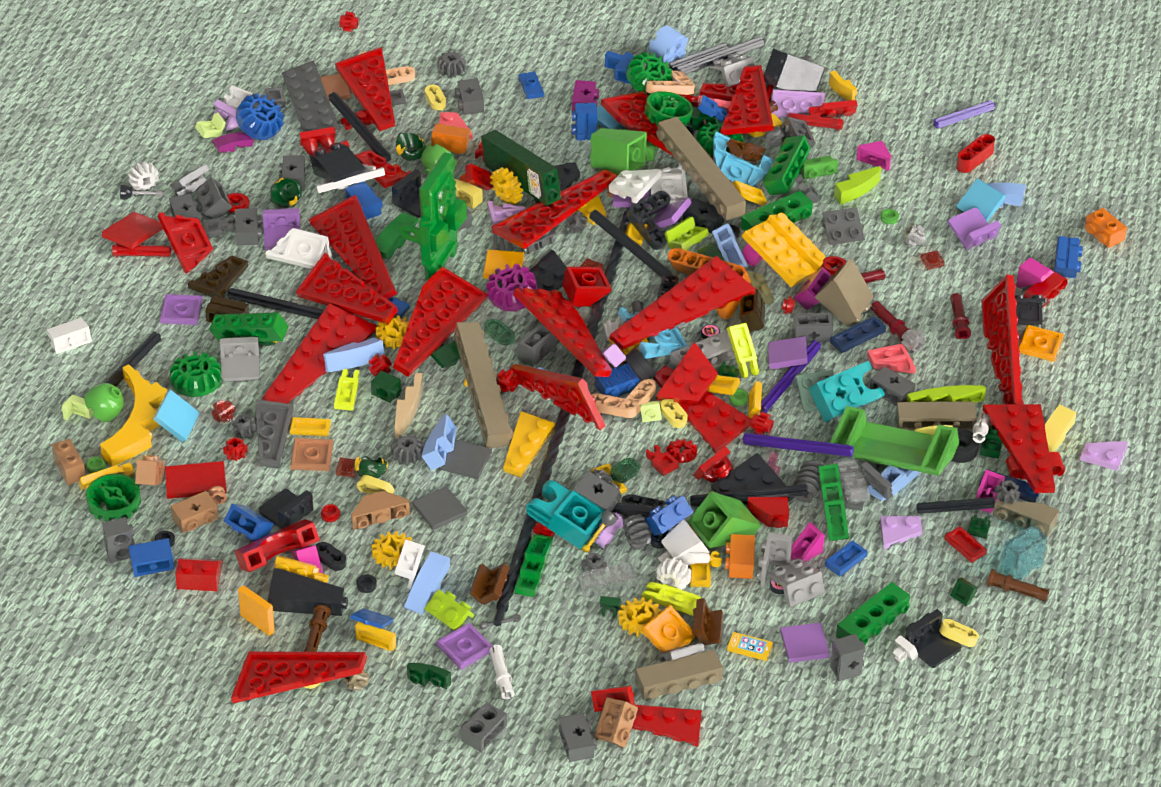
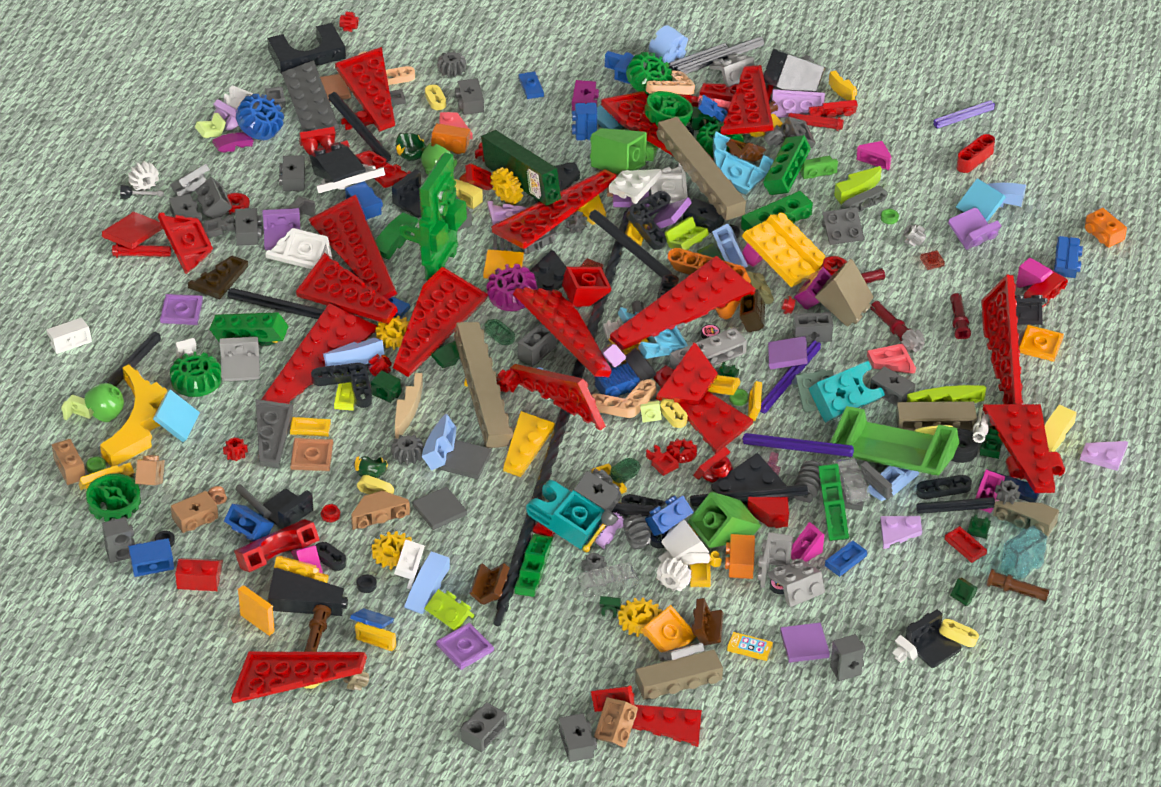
red tile [165,461,227,499] -> none
dark brown brick [205,295,249,323] -> none
clear red gear [211,399,236,423] -> none
dark grey gear [232,414,257,438] -> none
dark green hair [270,177,302,207] -> none
clear red plate [336,457,357,478] -> none
dark green slope [407,663,451,690] -> none
dark grey hinge [480,614,521,629] -> none
white pin [489,645,515,700] -> none
neon yellow hinge [641,581,701,616] -> none
neon yellow hinge [727,323,759,378] -> none
yellow tile [732,180,767,205] -> none
red gear [750,412,774,435] -> none
dark grey plate [794,175,820,203] -> none
dark blue plate [830,316,886,354] -> none
green brick [836,582,910,645] -> none
none -> white tile [176,338,196,358]
none -> dark grey bar [236,484,271,518]
none -> black arch [267,23,346,74]
none -> flat silver bracket [288,197,315,218]
none -> black beam [311,363,372,408]
none -> dark grey beam [841,186,888,213]
none -> black beam [916,475,972,499]

